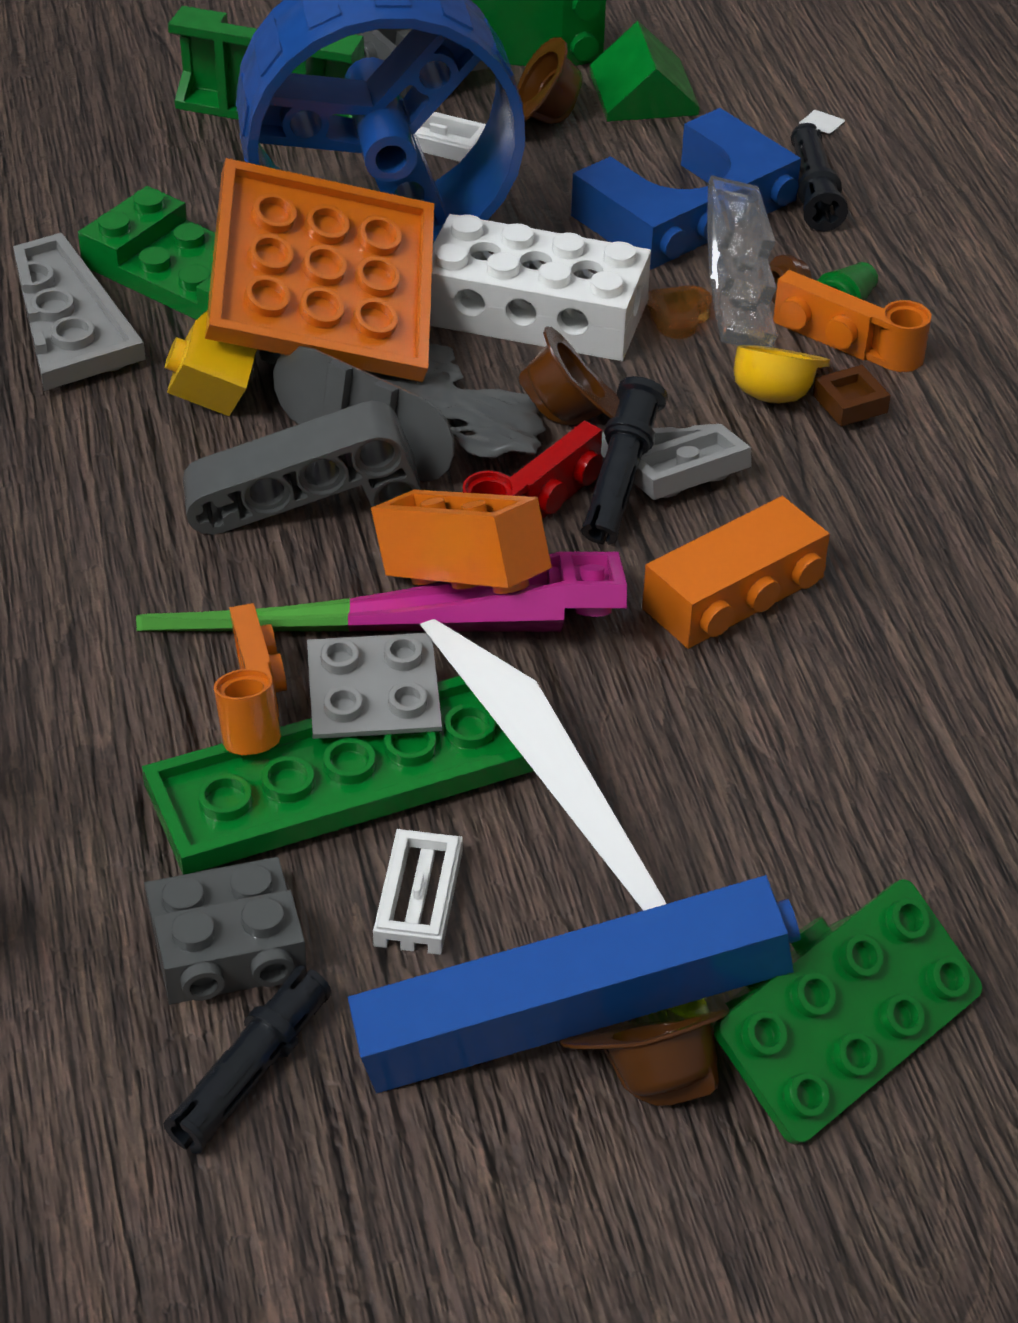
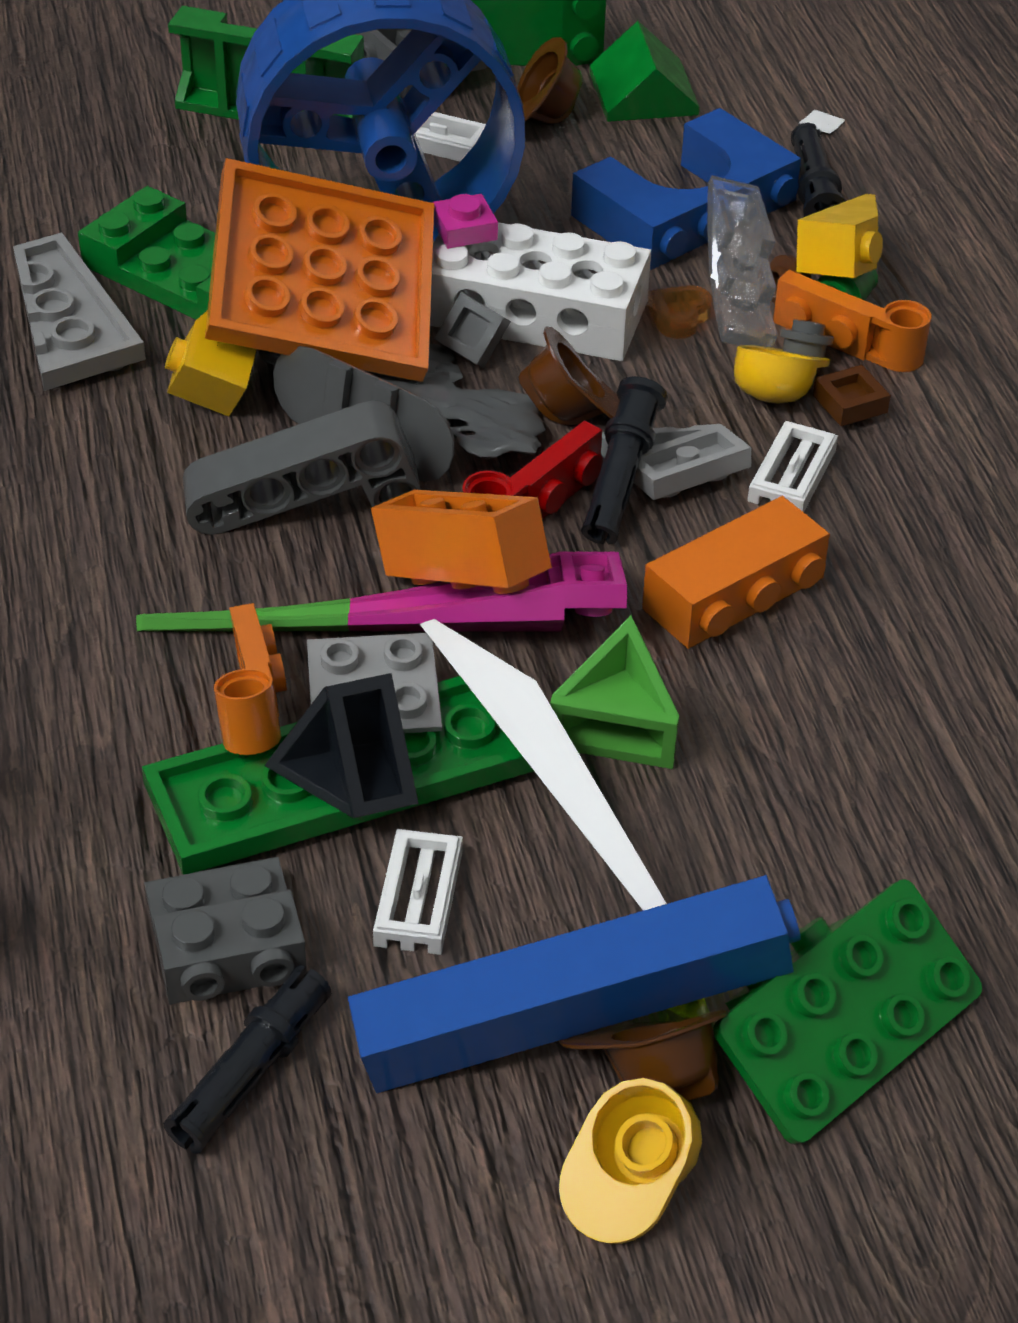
none -> black slope [264,673,419,818]
none -> dark pink plate [432,194,498,249]
none -> dark grey plate [434,292,511,368]
none -> bright green slope [550,615,679,769]
none -> yellow cap [559,1078,702,1244]
none -> white tile [747,421,838,512]
none -> dark grey plate [780,319,834,358]
none -> yellow slope [796,194,883,278]

